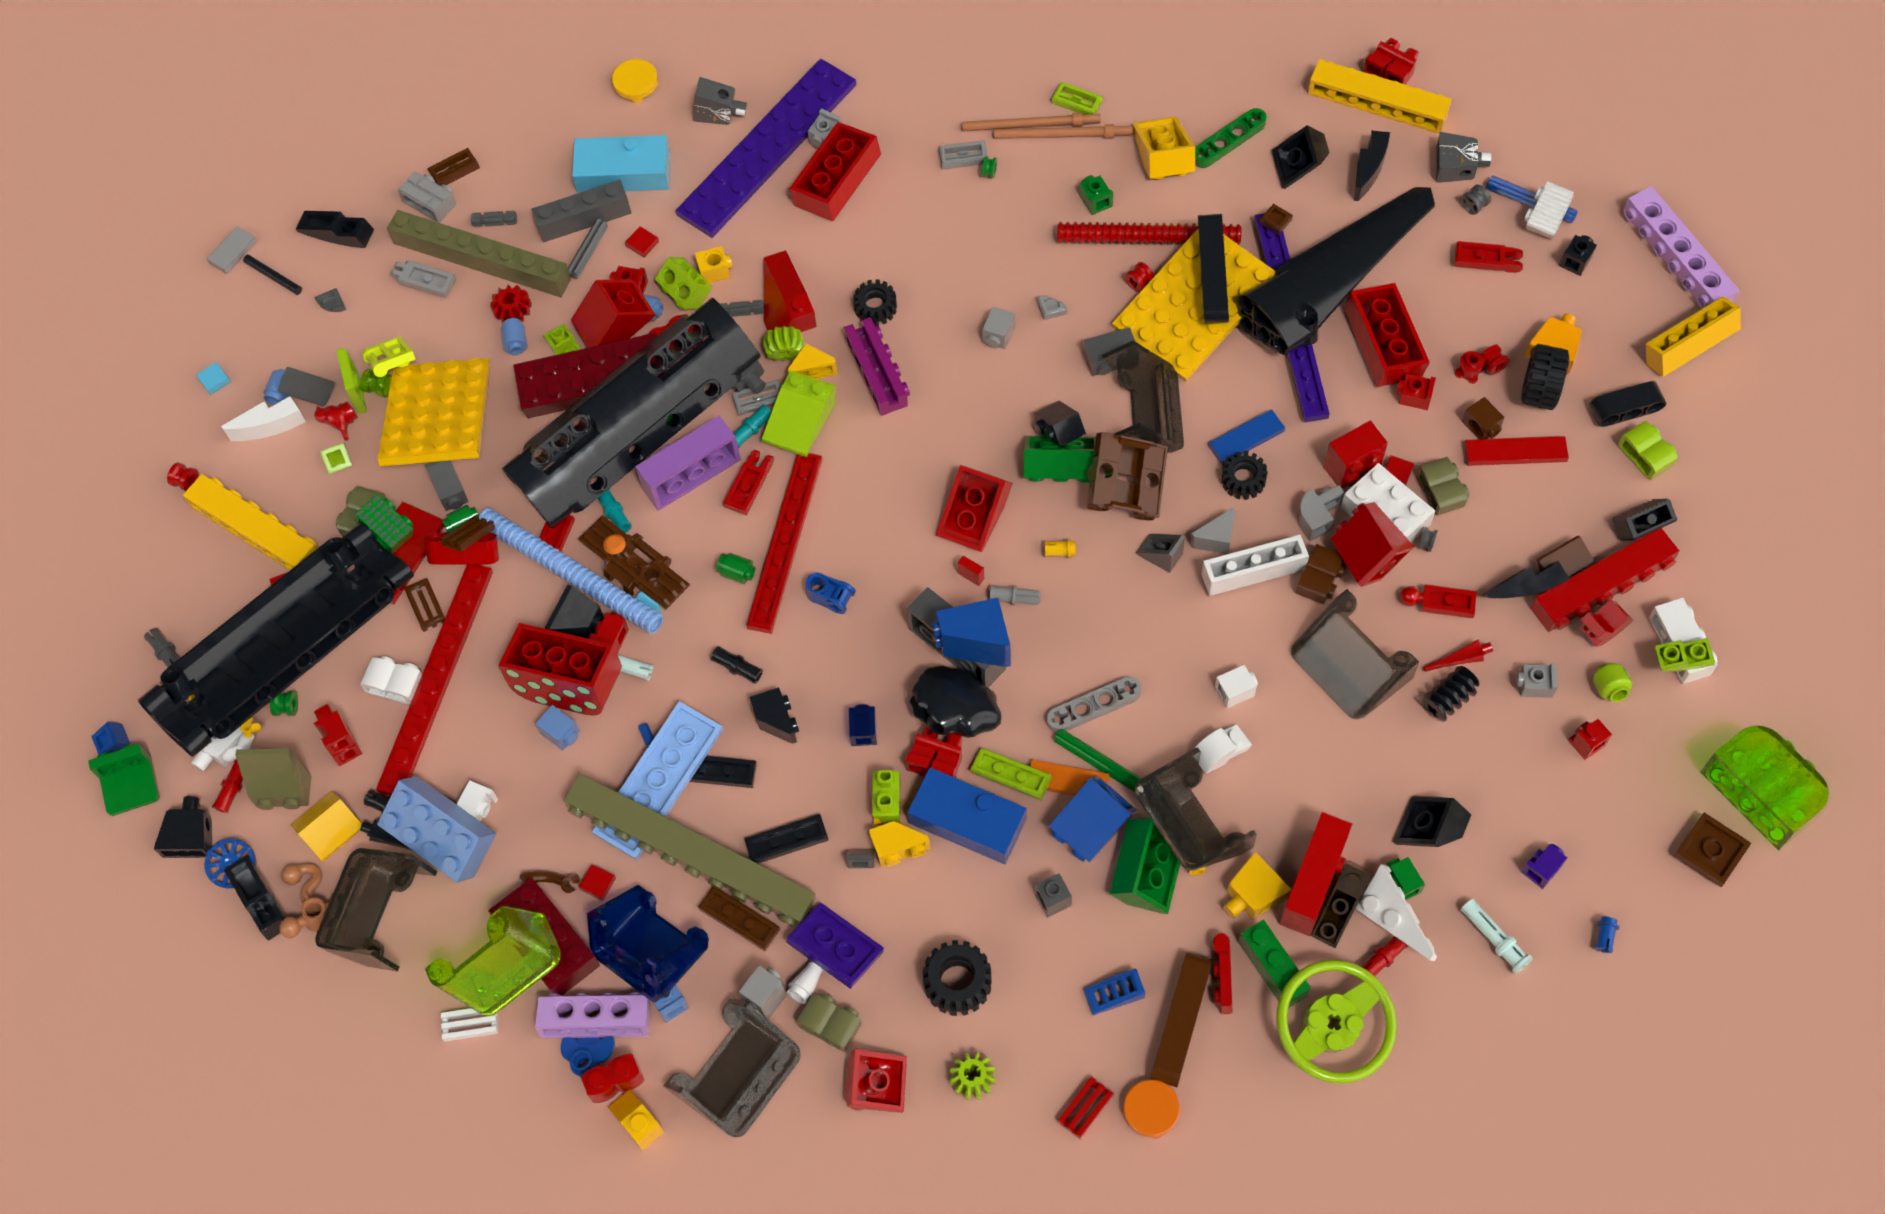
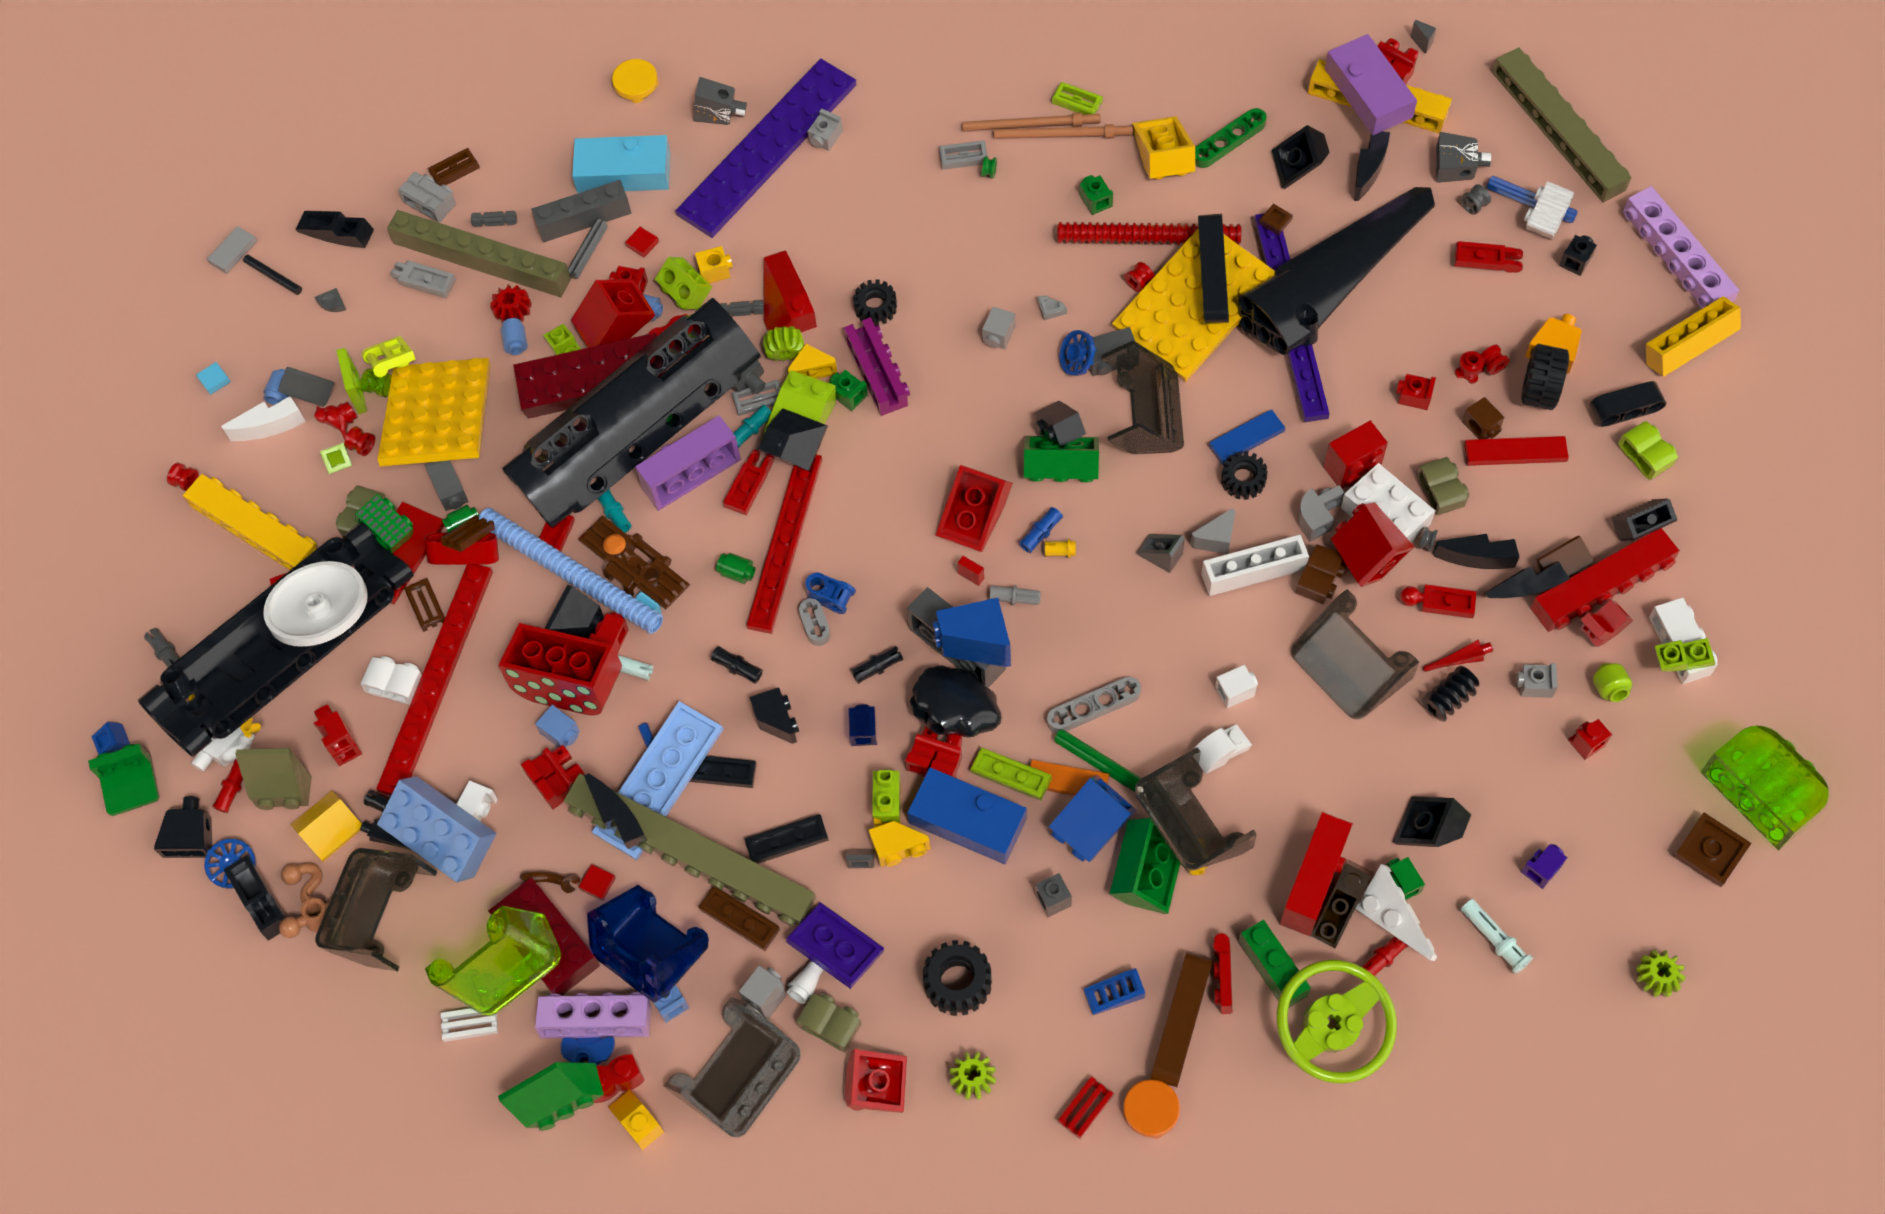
green wheel [270,691,298,716] -> none
red brick [789,122,881,221] -> none
reddish brown piece [1087,432,1168,521] -> none
yellow torso [1223,852,1292,919] -> none
red brick [1343,283,1430,387] -> none
red tile [1385,455,1414,486] -> none
blue pin [1594,916,1619,953] -> none
none -> white dish [264,561,368,646]
none -> red wheel [344,426,375,456]
none -> green slope [498,1062,604,1131]
none -> red hips [520,745,585,810]
none -> black slope [584,773,647,849]
none -> black slope [758,408,828,472]
none -> light grey beam [799,598,830,646]
none -> green brick [829,370,868,412]
none -> black pin [851,645,903,684]
none -> blue pin [1019,507,1063,553]
none -> blue wheel [1059,330,1096,376]
none -> medium lavender brick [1325,34,1417,135]
none -> dark grey slope [1411,20,1436,53]
none -> black slope [1433,534,1520,569]
none -> olive brick [1492,47,1631,203]
none -> lime gear [1636,950,1686,997]

